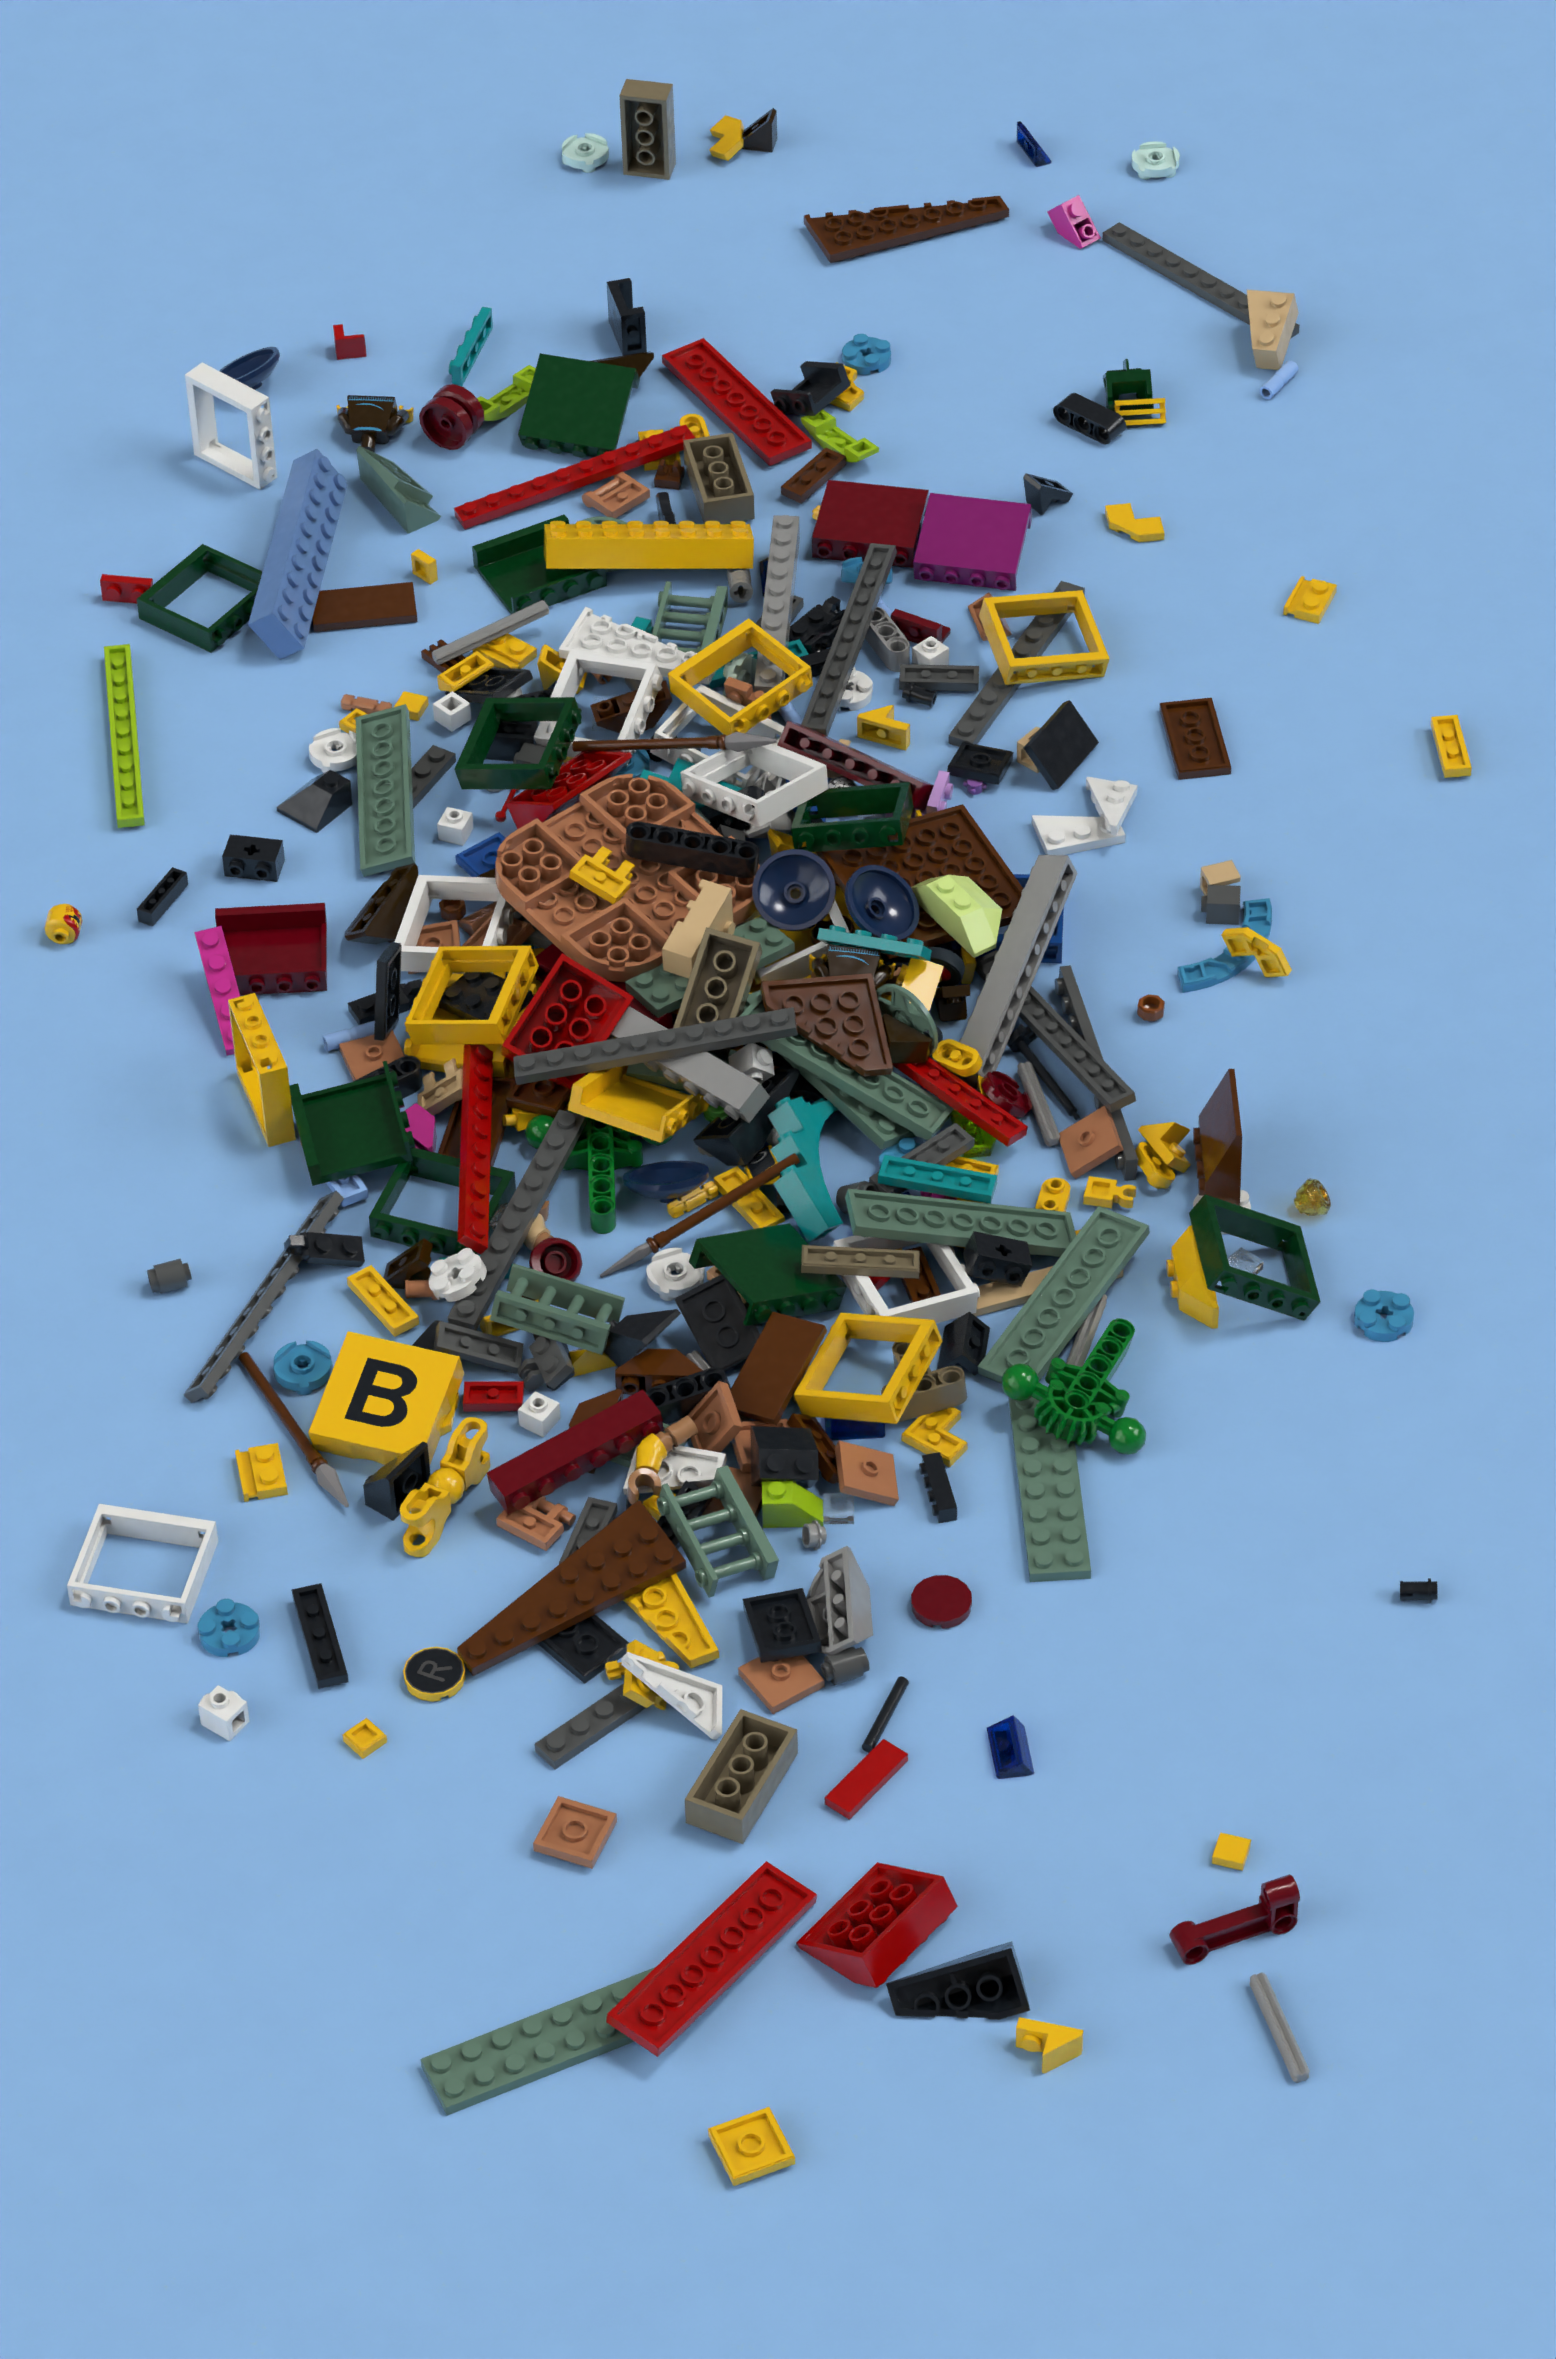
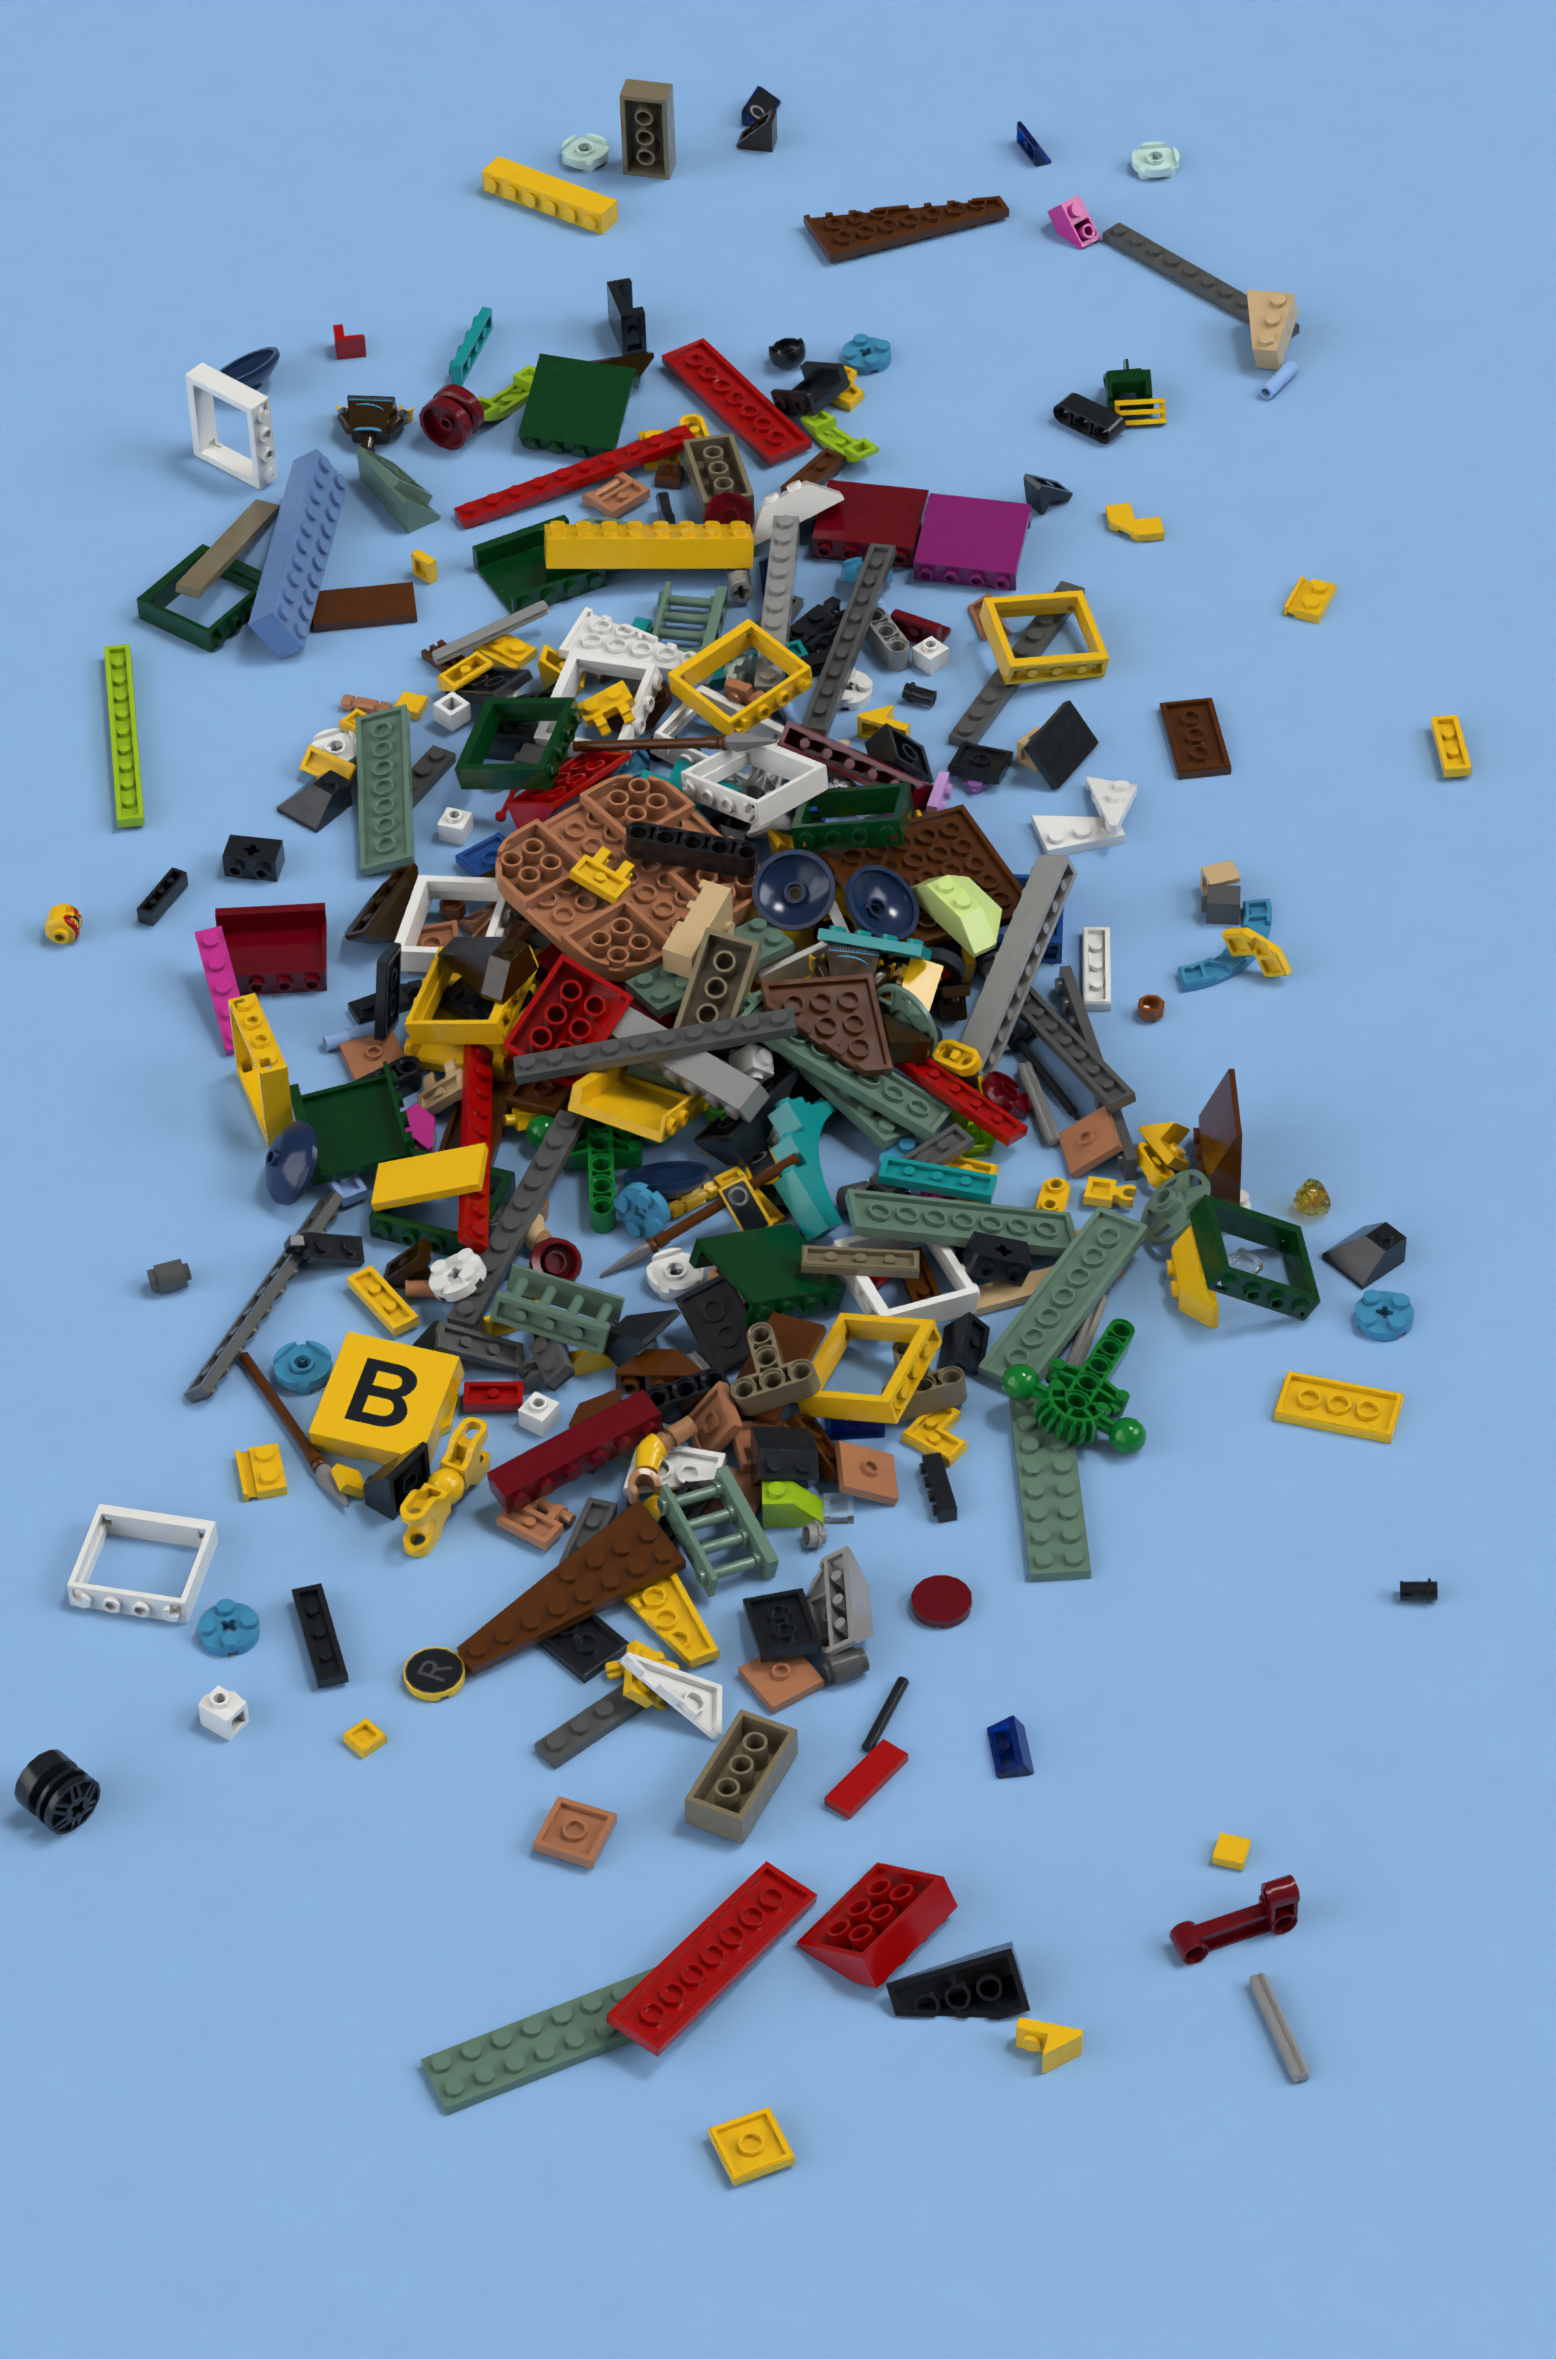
red plate [100,574,153,604] -> none
yellow tile [709,115,744,161] -> none
dark grey plate [899,664,979,691] -> none
none -> black wheel [14,1749,101,1834]
none -> dark tan tile [175,499,280,598]
none -> dark blue dish [265,1121,318,1206]
none -> yellow tile [299,744,357,783]
none -> yellow tile [331,1463,364,1498]
none -> yellow tile [371,1143,489,1211]
none -> dark brown wedge [437,937,538,1005]
none -> yellow brick [482,156,618,234]
none -> yellow plate [577,680,636,737]
none -> dark azure plate [614,1182,671,1238]
none -> dark red tile [703,492,754,529]
none -> black slope [717,1175,774,1231]
none -> dark tan beam [731,1322,821,1416]
none -> slope [741,86,781,127]
none -> white wedge [752,480,845,546]
none -> black hair [768,338,806,369]
none -> black slope [865,723,934,784]
none -> white tile [1082,927,1111,1011]
none -> sand green wheel [1141,1169,1211,1245]
none -> yellow tile [1274,1371,1404,1444]
none -> black slope [1322,1222,1407,1290]

